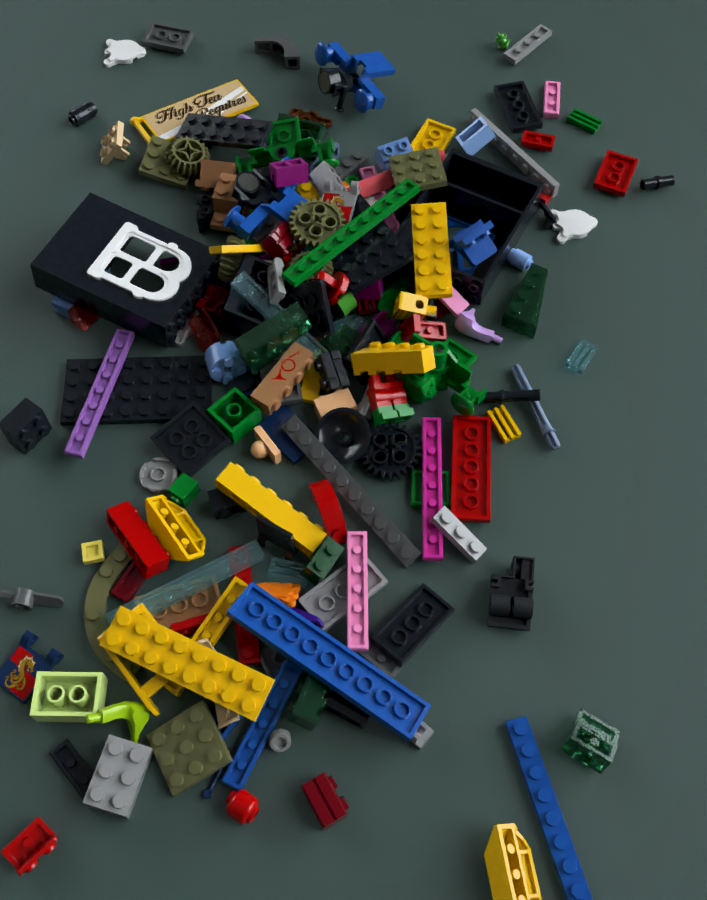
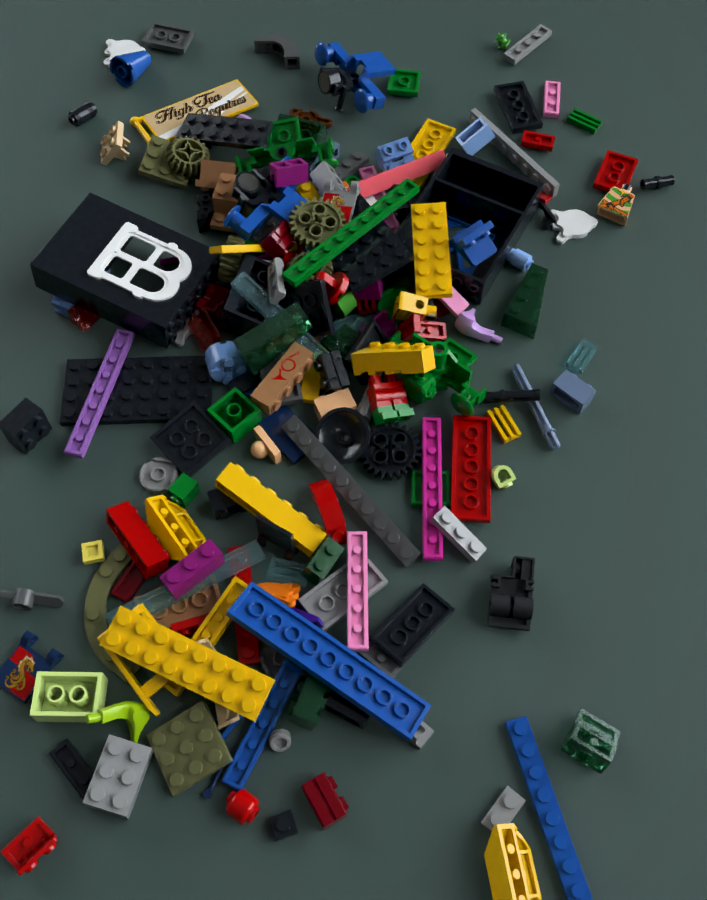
olive plate [388,147,448,191] -> none
none -> blue cone [110,50,152,87]
none -> magenta brick [159,539,225,601]
none -> black plate [269,809,298,841]
none -> green plate [387,69,421,98]
none -> light grey plate [480,785,526,833]
none -> yellowish green plate [491,465,516,489]
none -> sand blue piece [550,370,596,414]
none -> torso [596,184,635,226]

